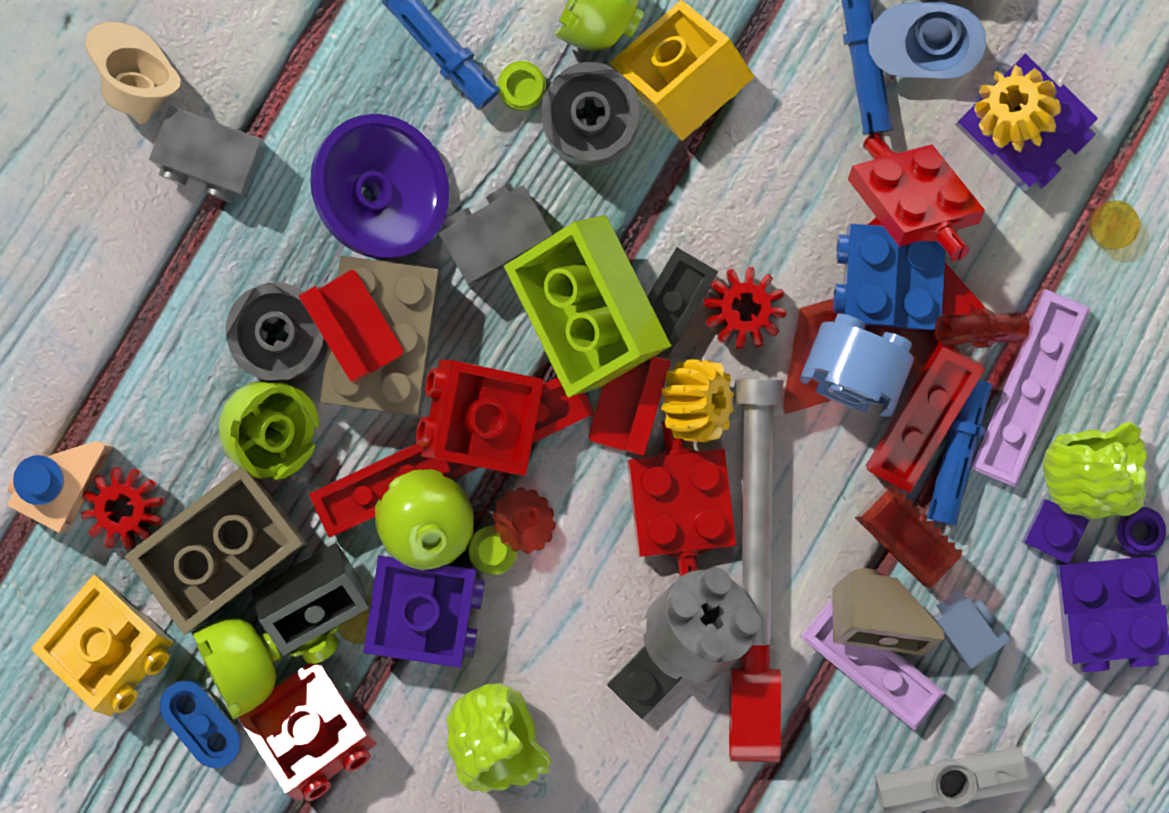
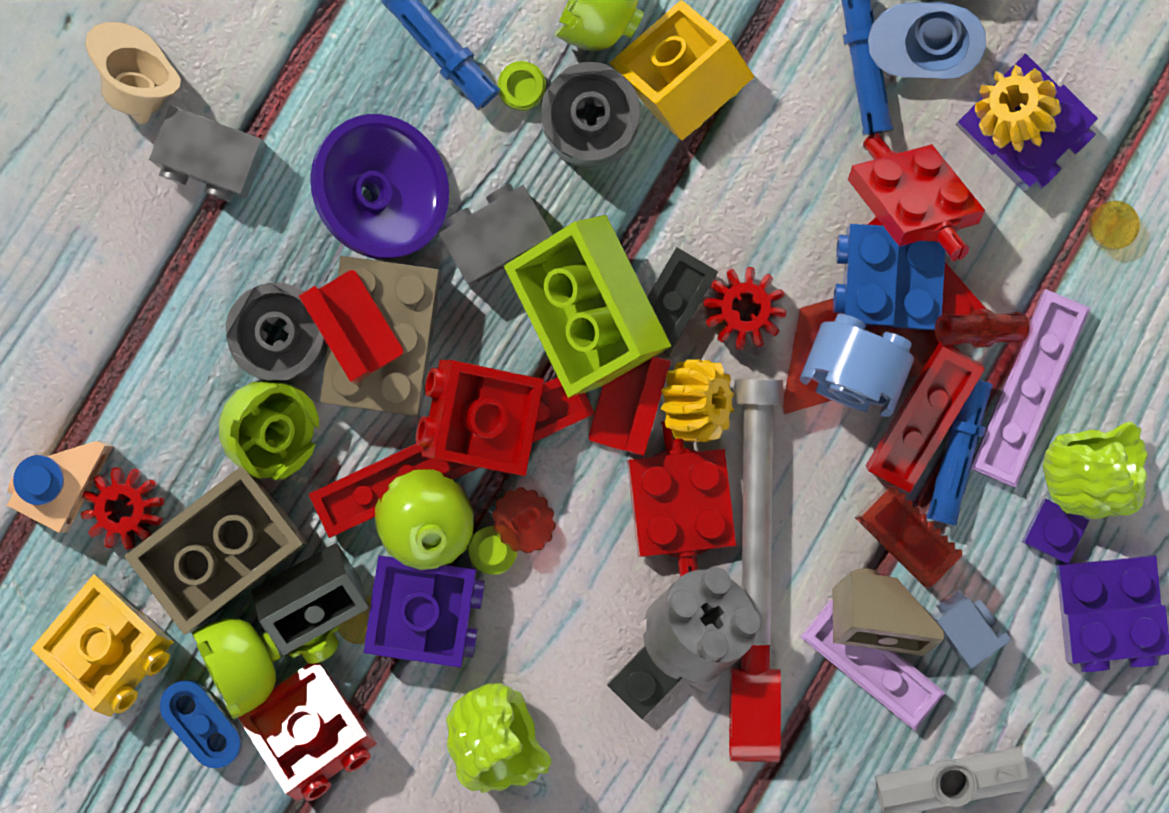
dark purple plate [1116,507,1166,555] -> none

